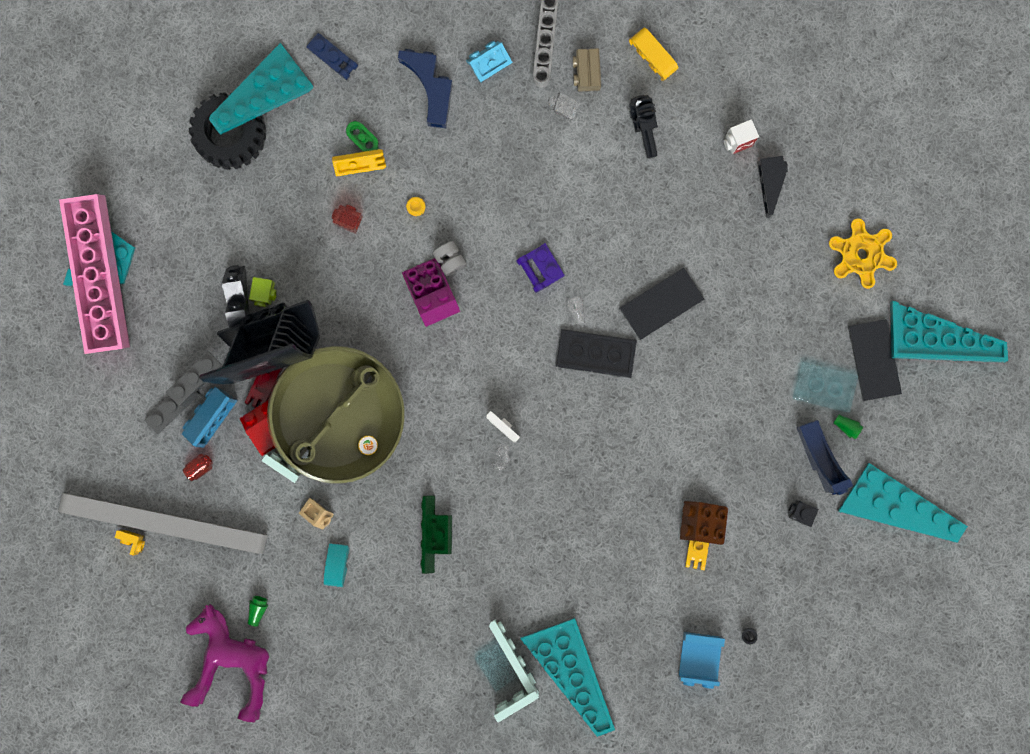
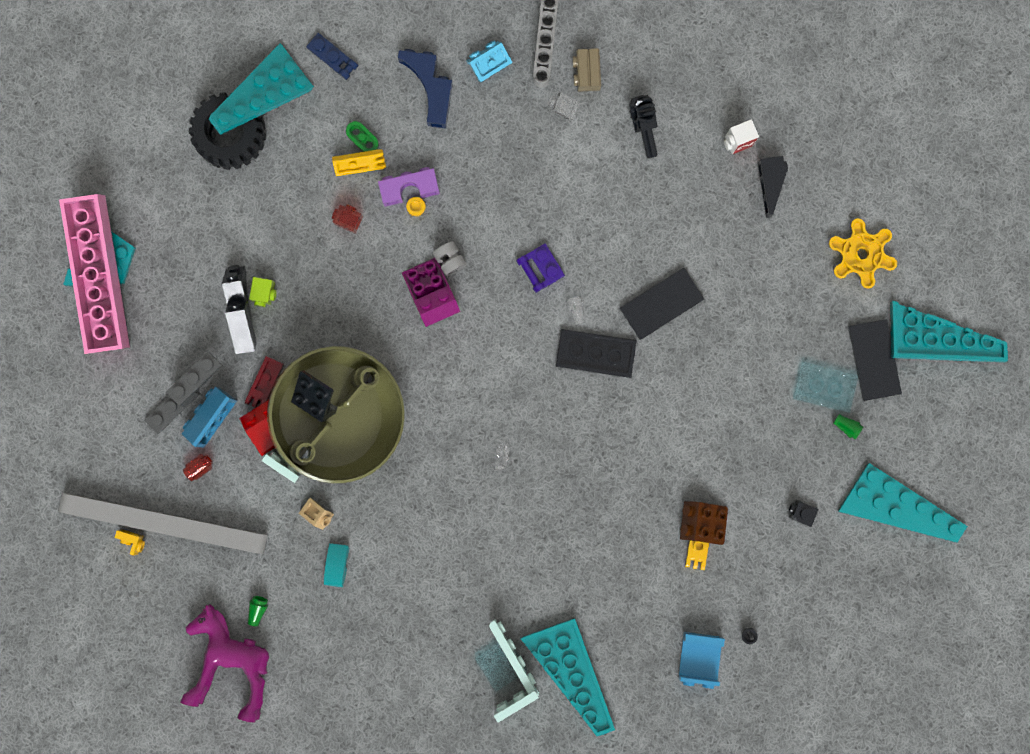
black panel [199,300,320,384] -> none
tile [358,436,378,456] -> none
dark green bracket [420,495,452,574] -> none
white plate [486,411,520,443] -> none
yellow beam [629,27,678,81] -> none
dark blue arch [796,420,853,495] -> none
none -> black bracket [291,370,338,422]
none -> medium lavender arch [378,167,440,207]

